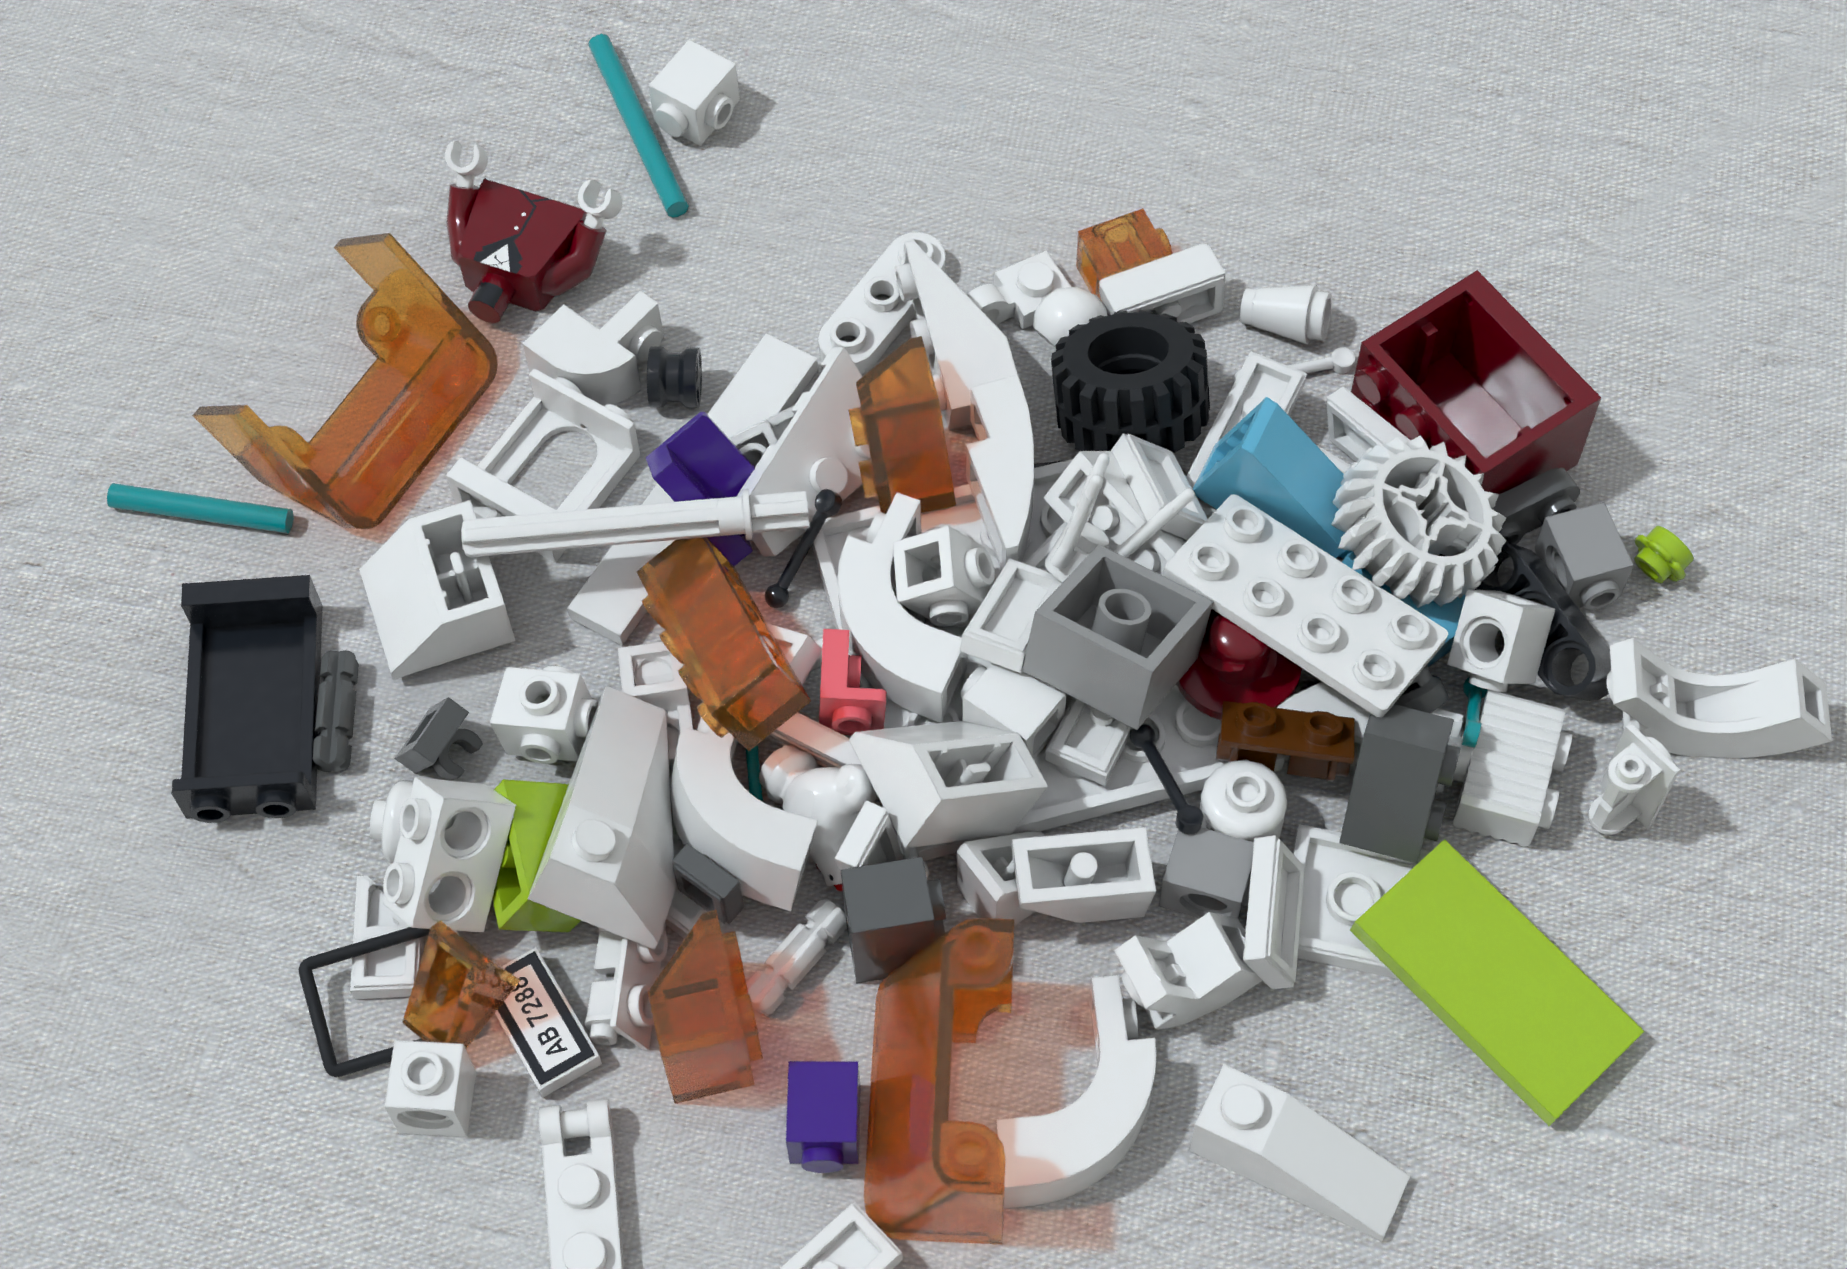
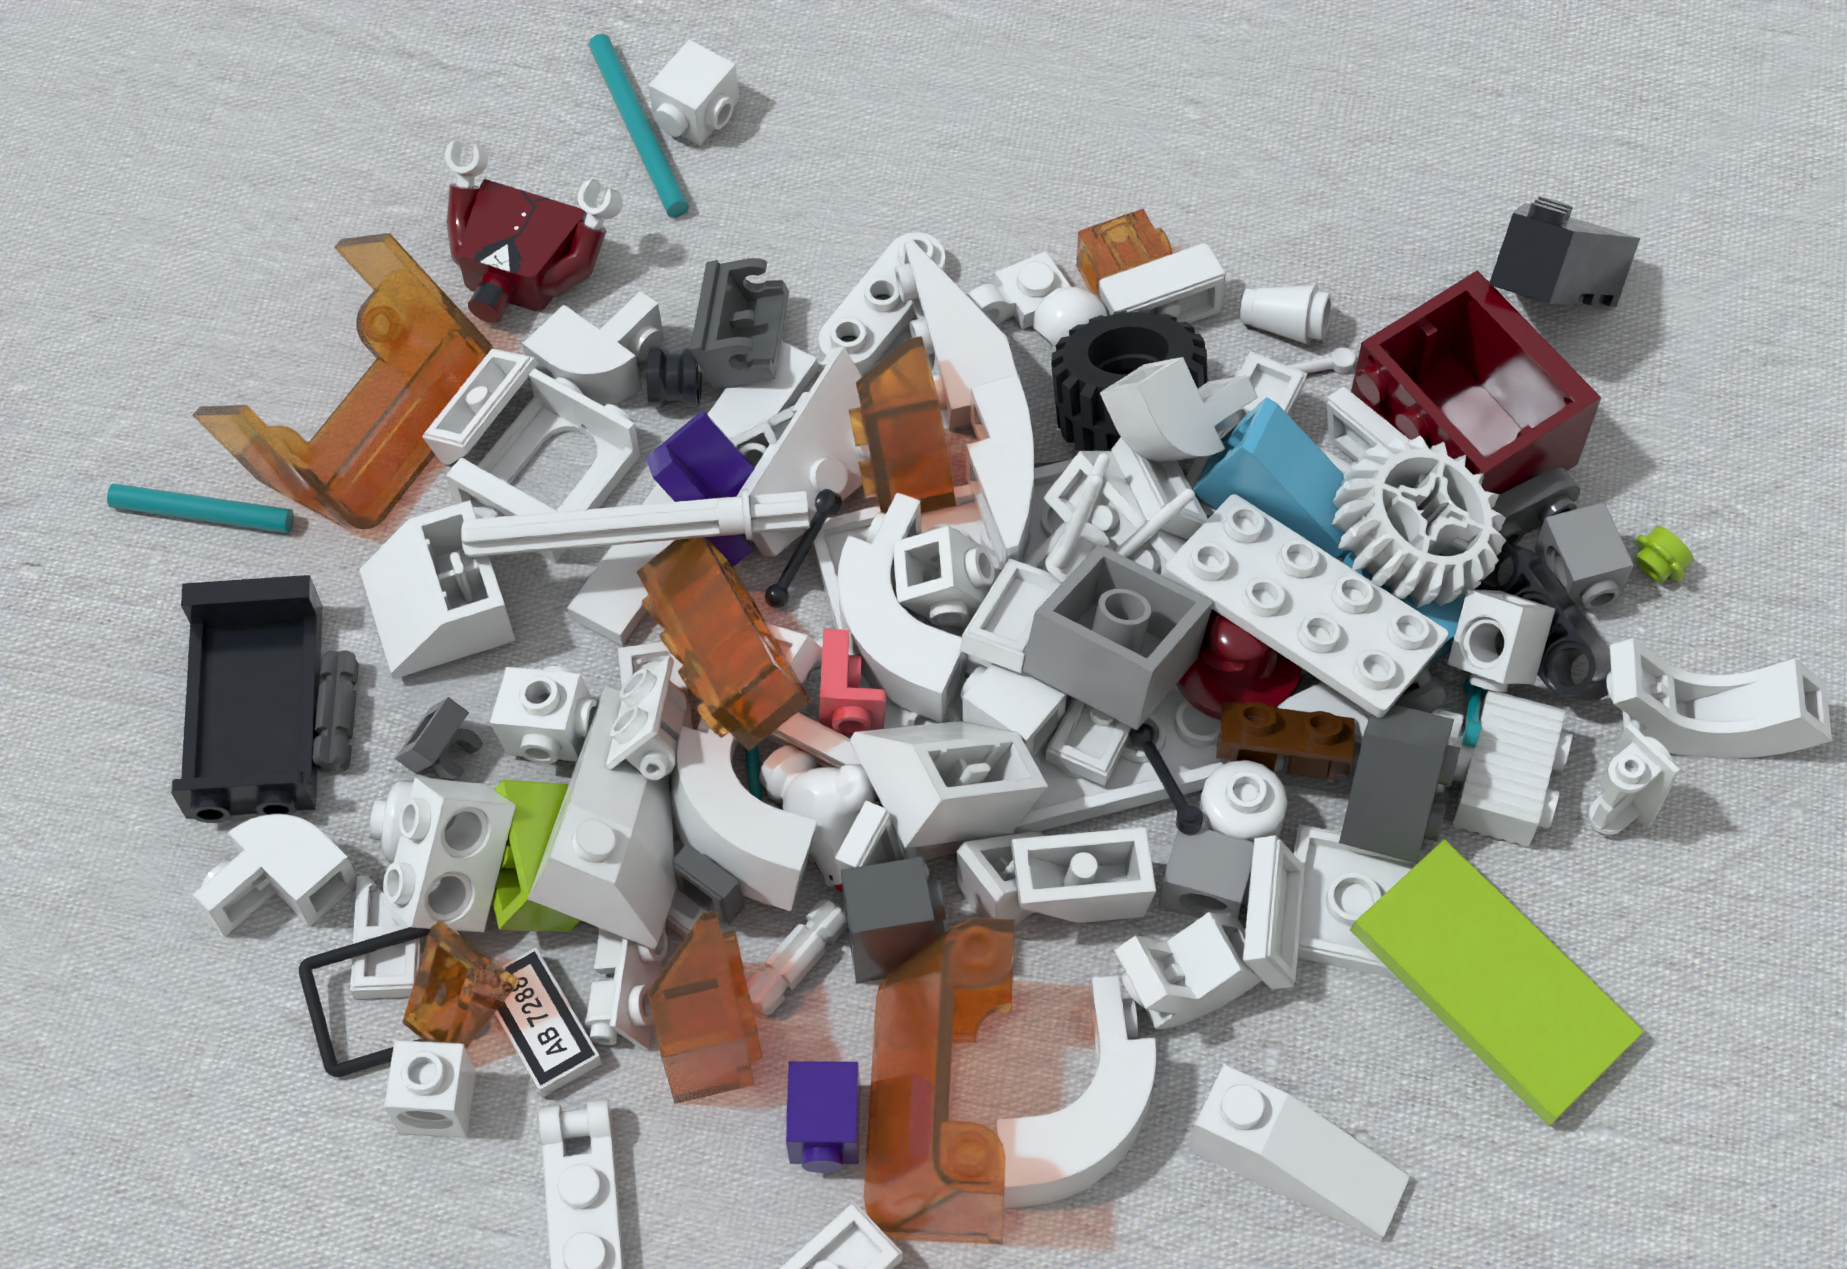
none -> white brick [192,814,357,937]
none -> white slope [422,349,538,465]
none -> white hinge [606,656,688,780]
none -> dark grey hinge [690,258,789,390]
none -> white brick [1100,357,1258,462]
none -> black wedge [1489,196,1640,307]

